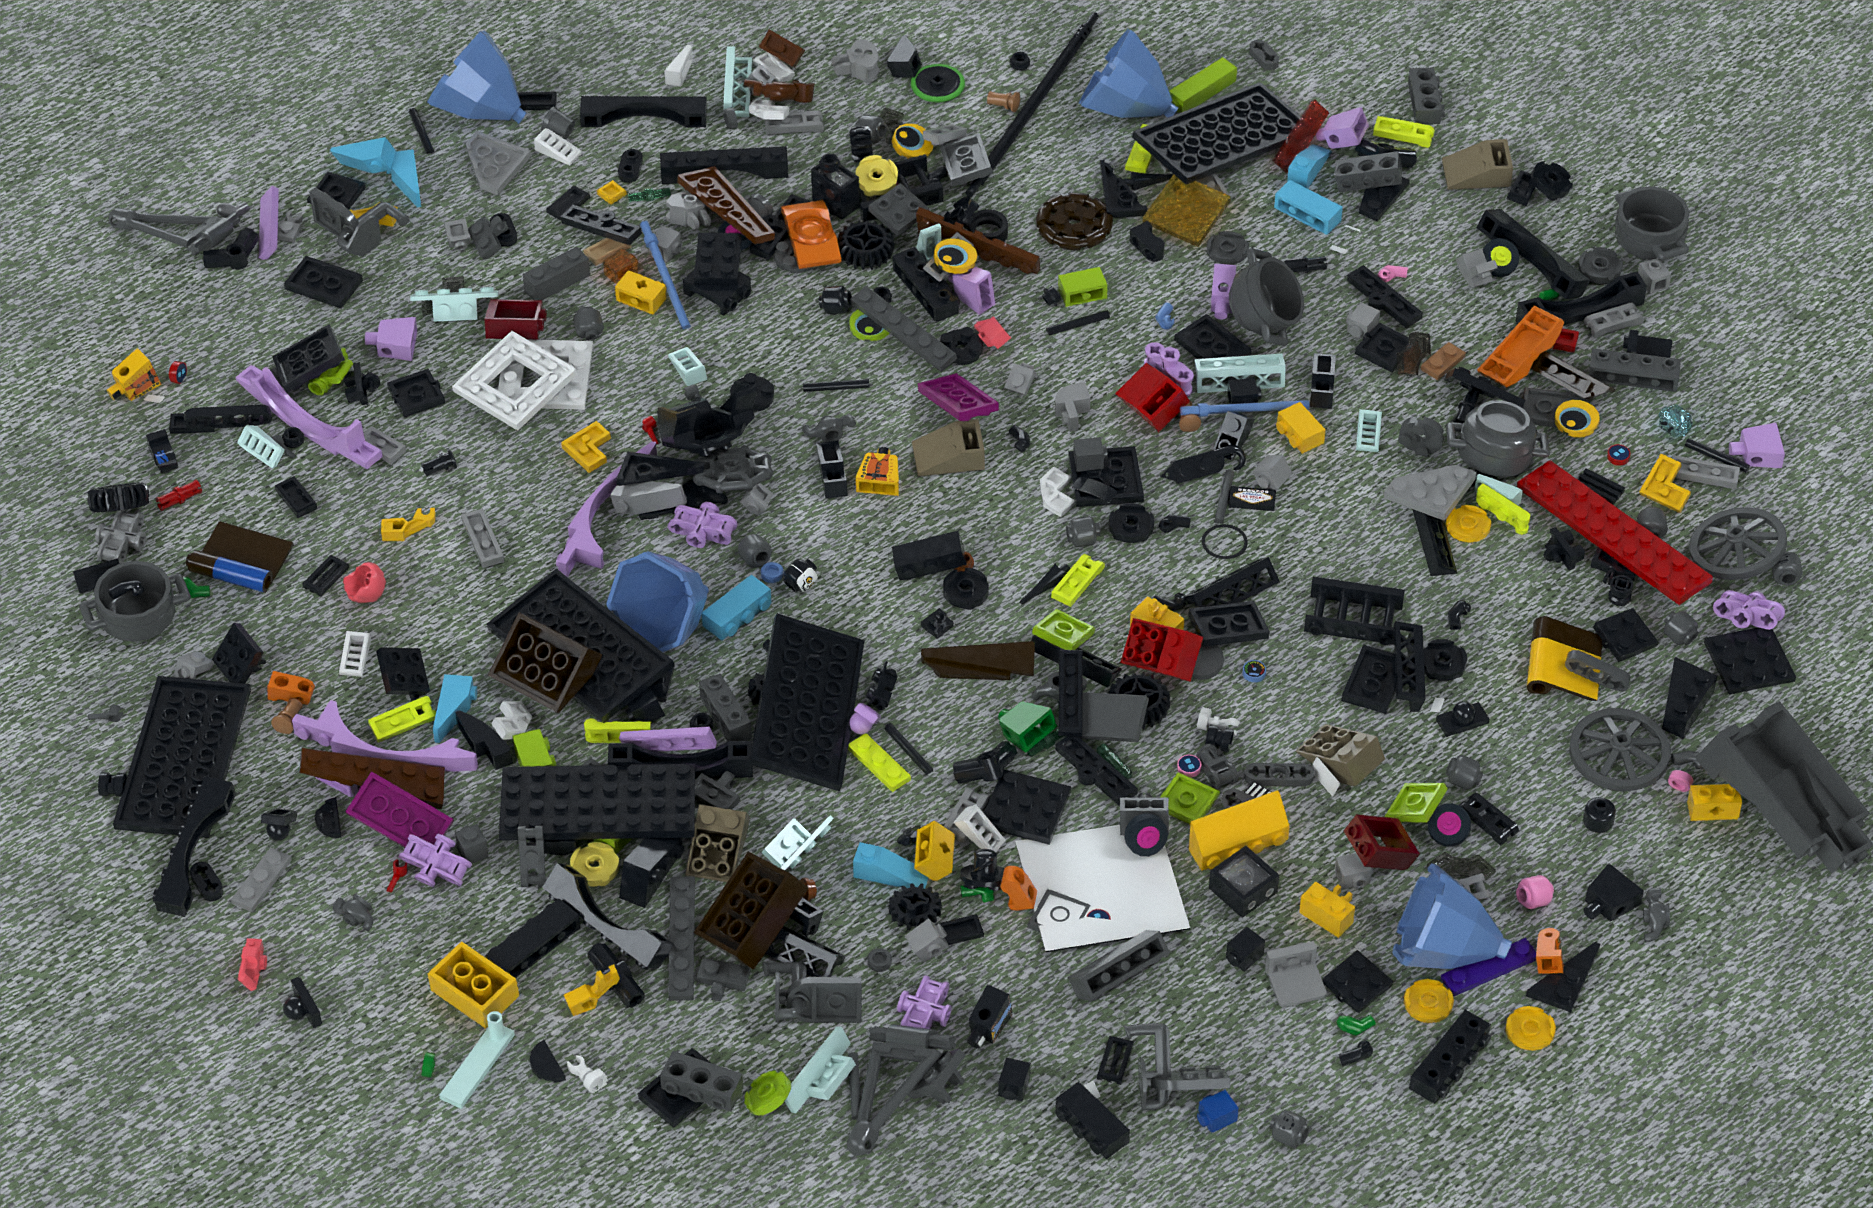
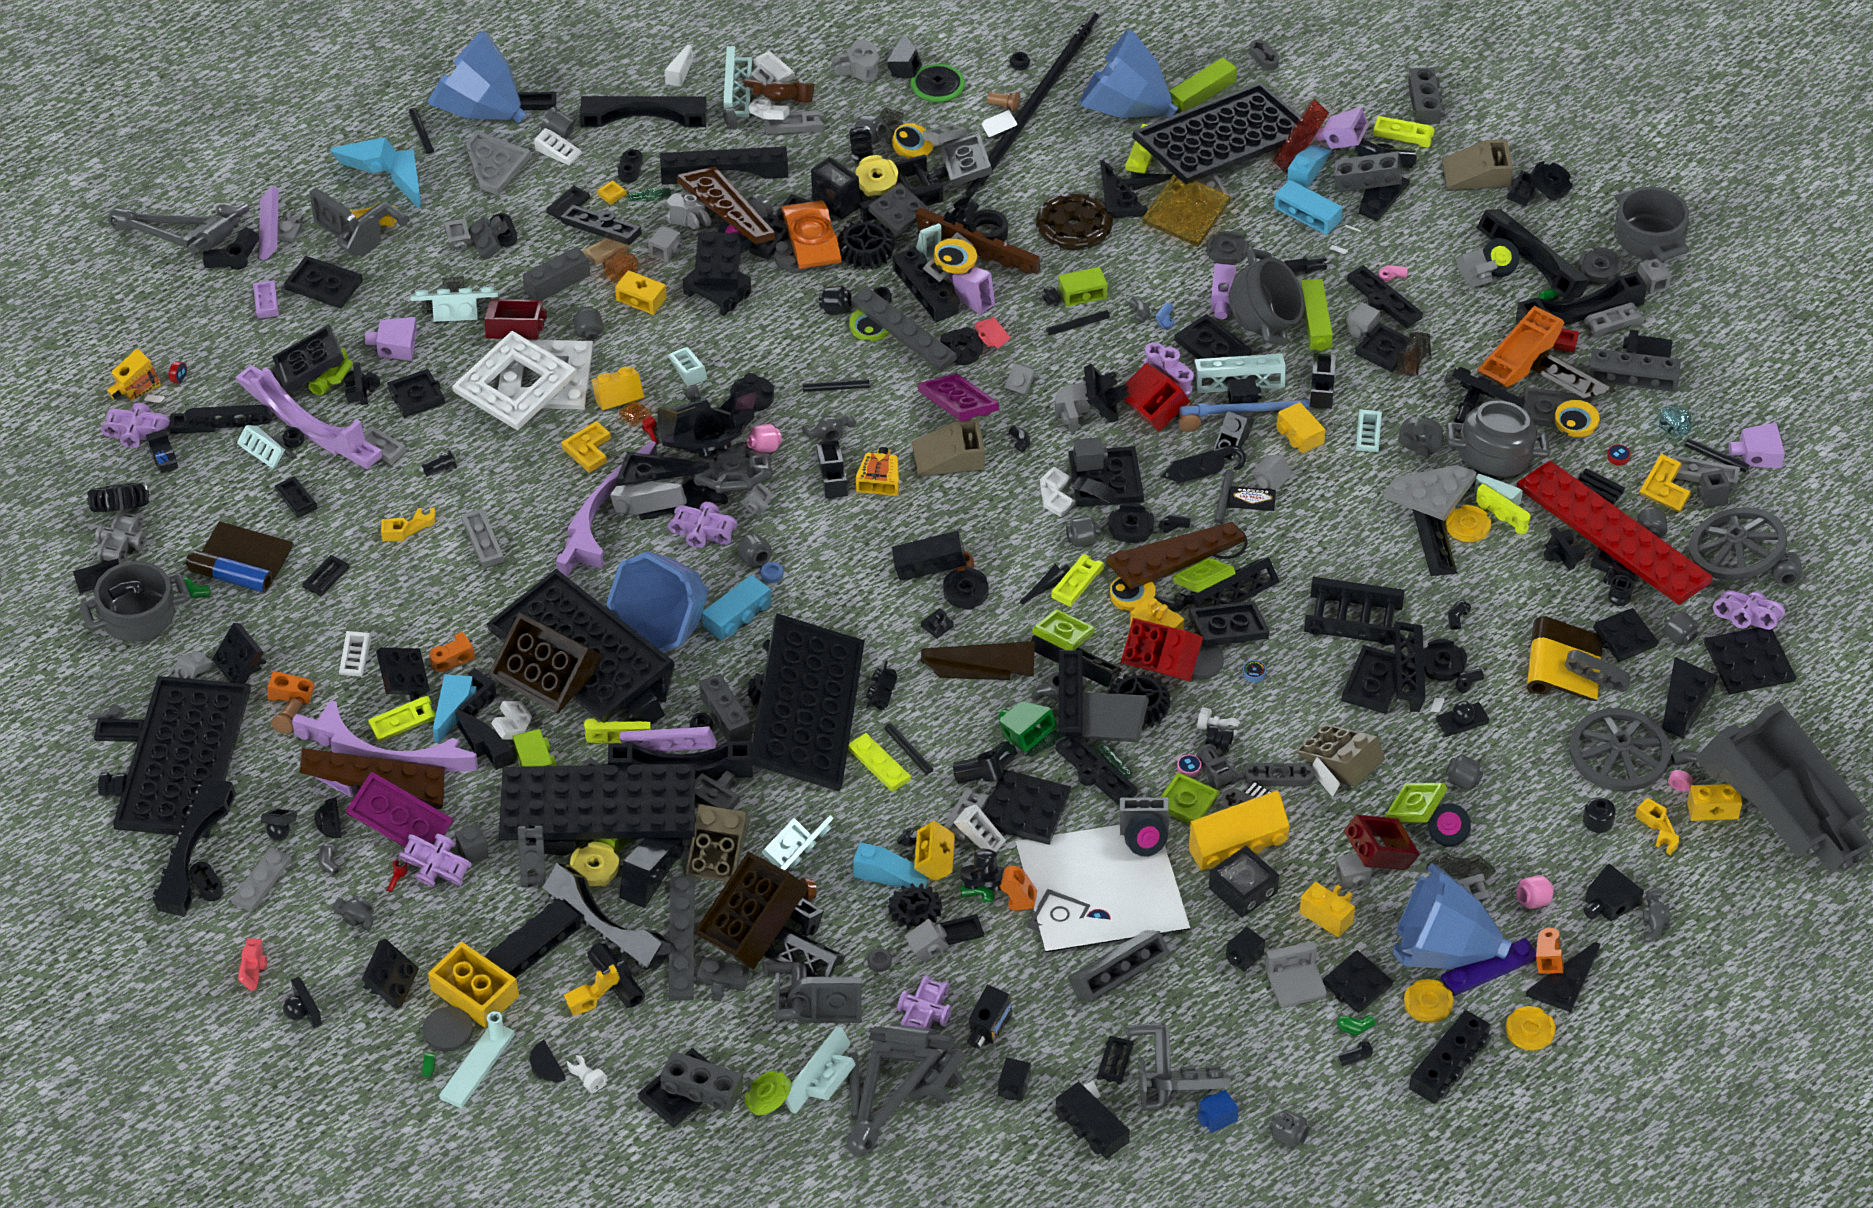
red pin [155,480,202,511] -> none
black tile [307,172,366,210] -> none
coral hair [343,562,386,603] -> none
medium blue bar [640,221,691,330] -> none
reddish brown tile [759,29,805,68] -> none
black head [783,559,818,593] -> none
black plate [819,154,840,173] -> none
lavender tile [850,703,881,734] -> none
black leg [1129,221,1165,262] -> none
medium nougat plate [1421,342,1466,380] -> none
black plate [1459,792,1519,846] -> none
none -> black tile [94,719,144,742]
none -> lavender axle [101,403,170,448]
none -> lavender plate [253,280,279,319]
none -> flat silver arm [318,843,341,876]
none -> black plate [361,939,419,1008]
none -> dark grey tile [423,1007,473,1052]
none -> orange leg [429,631,475,672]
none -> black bracket [459,668,497,717]
none -> yellow brick [591,367,644,410]
none -> clear orange tile [619,400,651,427]
none -> bright pink head [747,424,782,453]
none -> white sticker [982,110,1017,137]
none -> black plate [1083,364,1129,422]
none -> reddish brown wing [1106,522,1245,590]
none -> tile [1110,577,1156,612]
none -> dark grey arm [1129,296,1150,323]
none -> lime tile [1172,557,1236,593]
none -> lime brick [1301,279,1333,351]
none -> black arm [1455,668,1484,693]
none -> yellow piece [1635,797,1679,855]
none -> dark grey brick [1697,469,1731,508]

